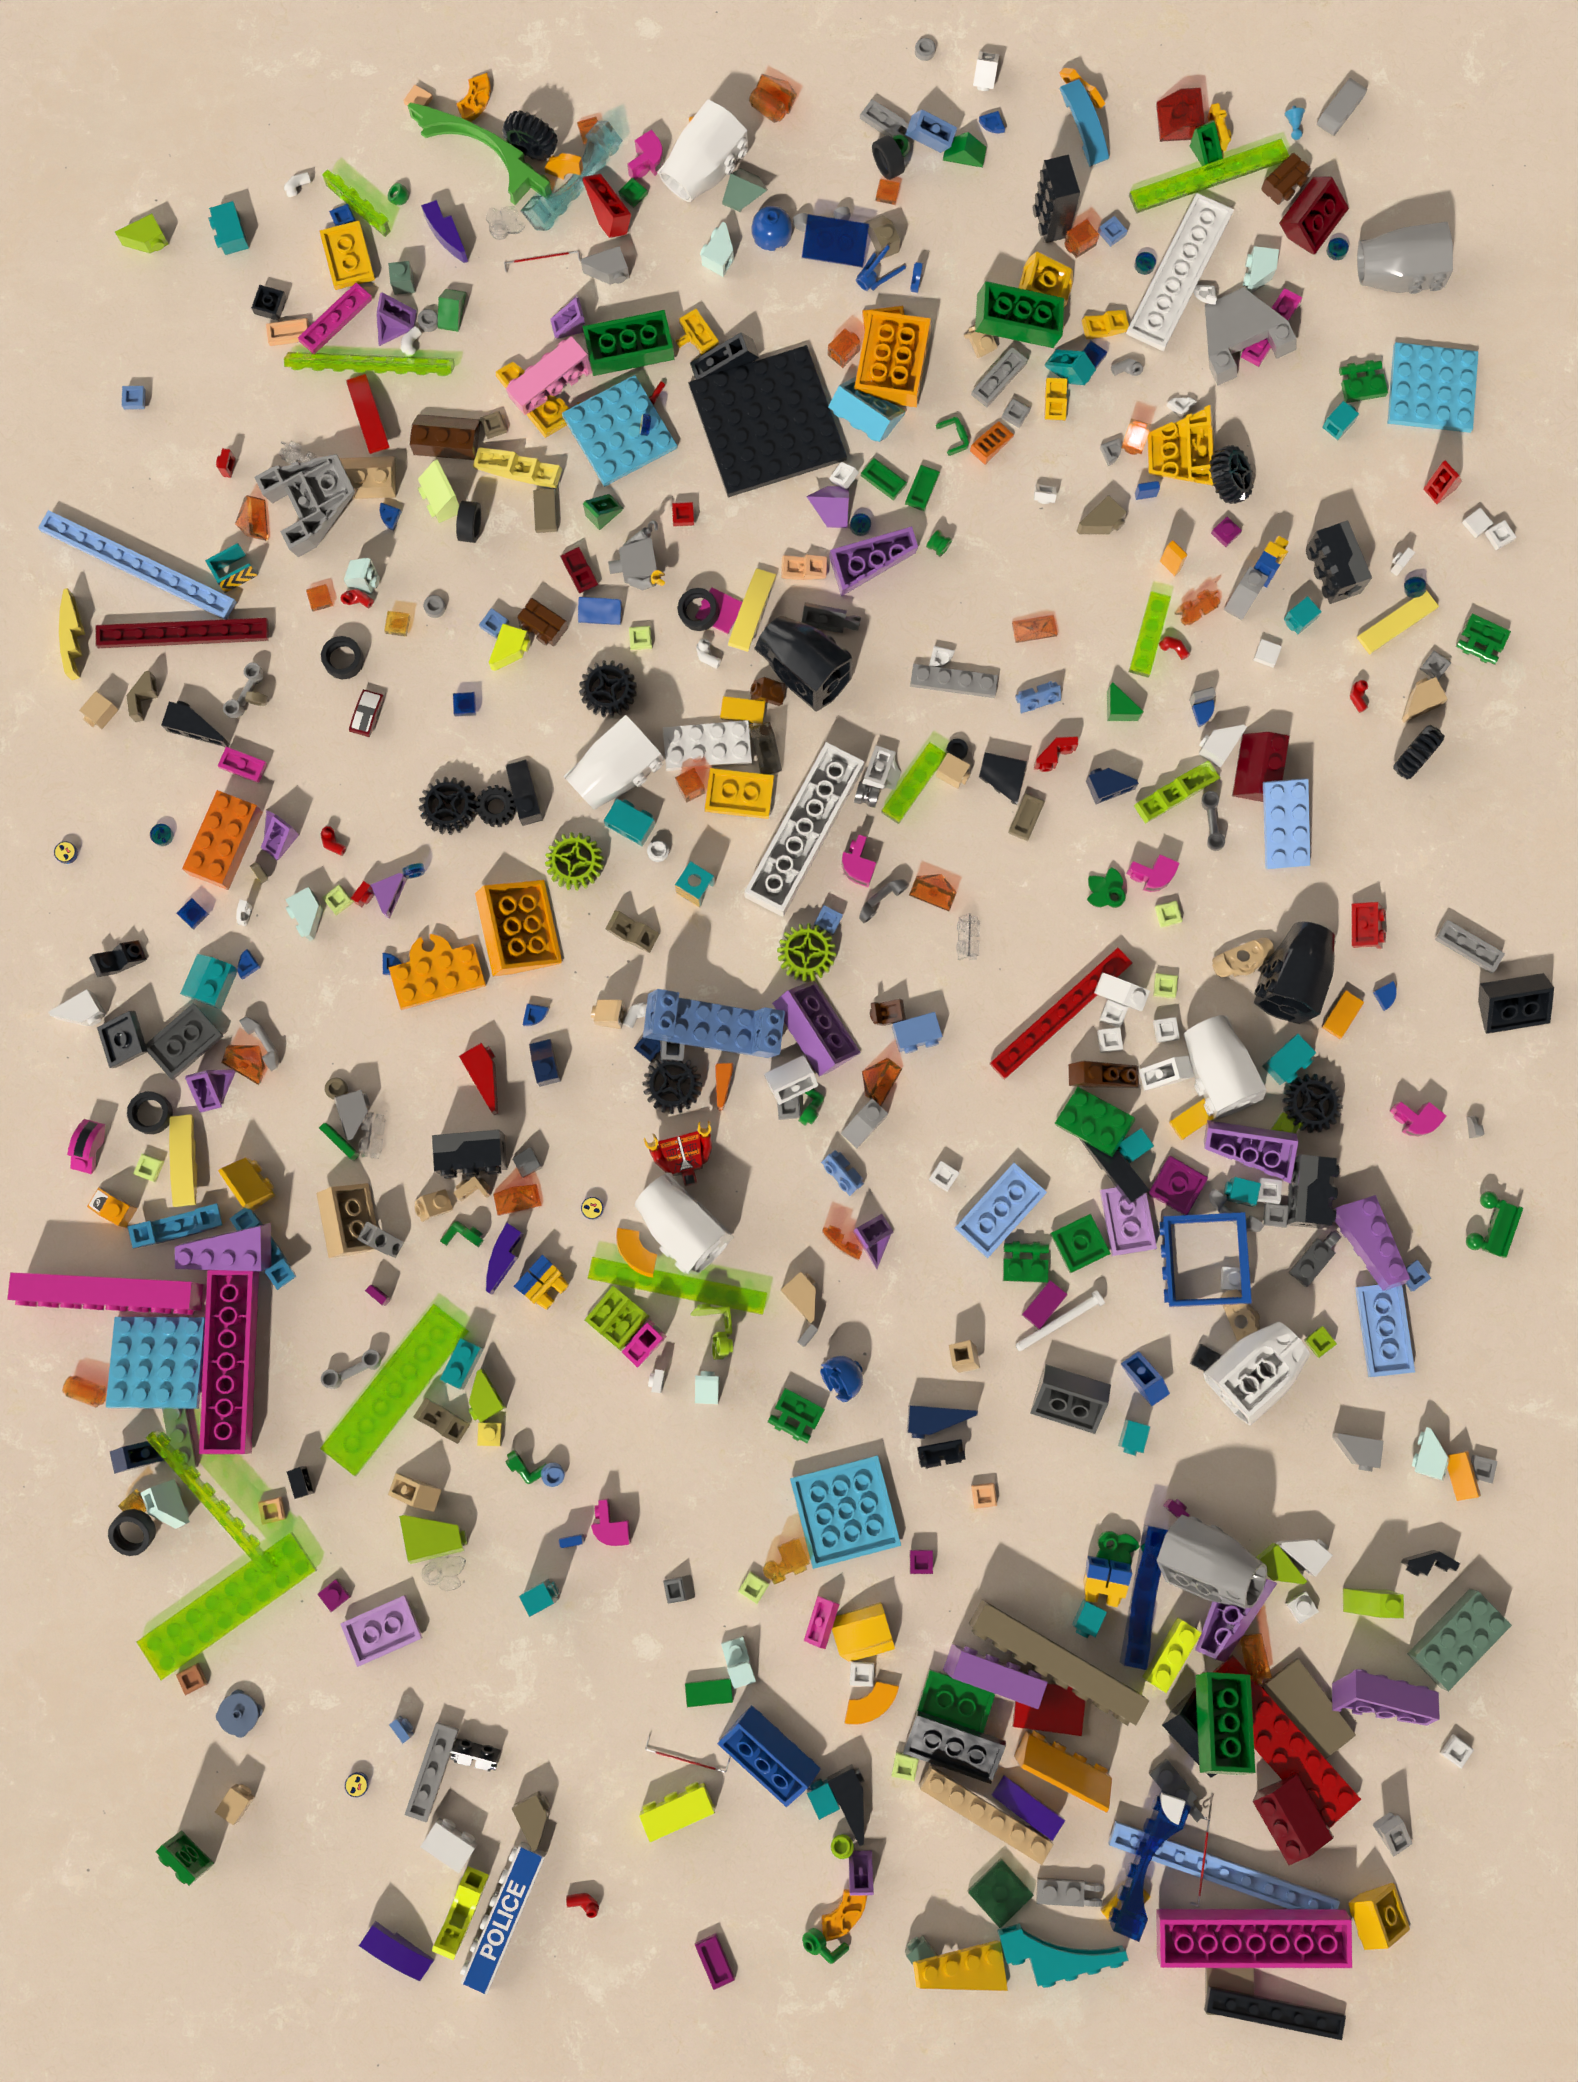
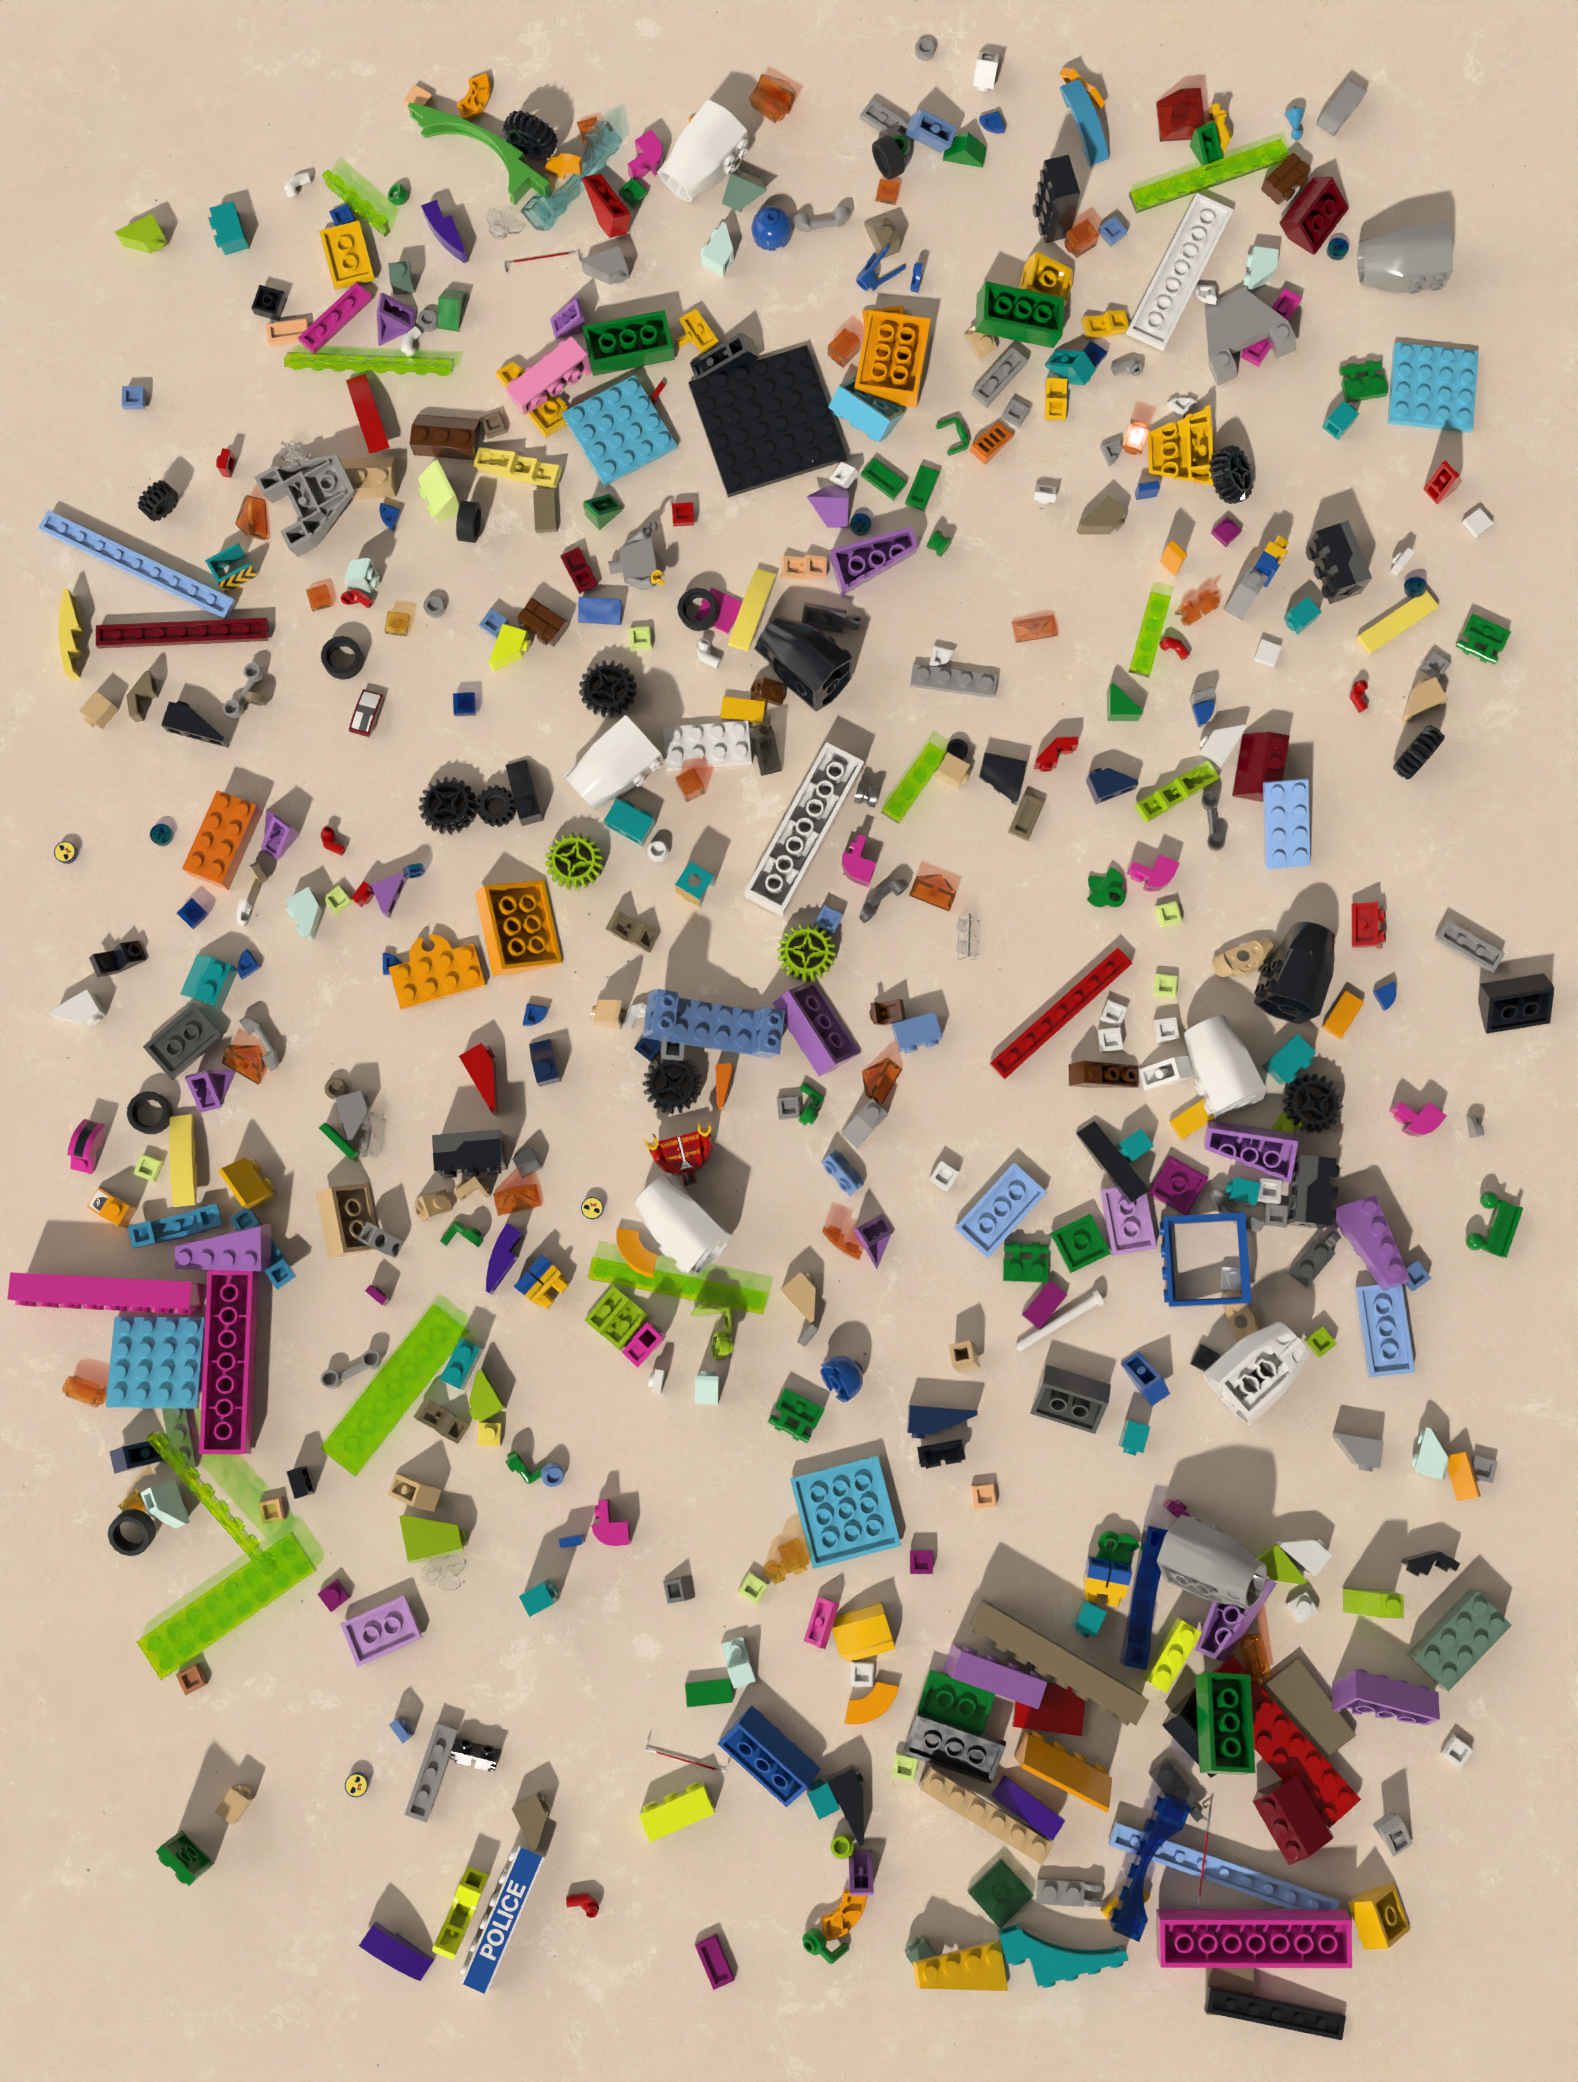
black plate [97,1011,148,1068] -> none
sand blue piece [216,1689,263,1738] -> none
dark pink plate [217,747,267,783] -> none
white brick [420,1818,478,1873] -> none
clear blue tile [640,413,651,436] -> none
yellow plate [705,768,774,819] -> none
white brick [764,1055,818,1105] -> none
clear blue tile [802,214,869,268] -> none
white slope [862,746,901,790] -> none
medium blue hinge [1015,681,1061,714] -> none
green plate [1055,1087,1135,1157] -> none
white slope [1094,973,1150,1011] -> none
tile [1134,252,1156,275] -> none
white tile [1160,1792,1185,1825] -> none
white plate [1485,520,1516,550] -> none
none -> black tyre [138,480,179,522]

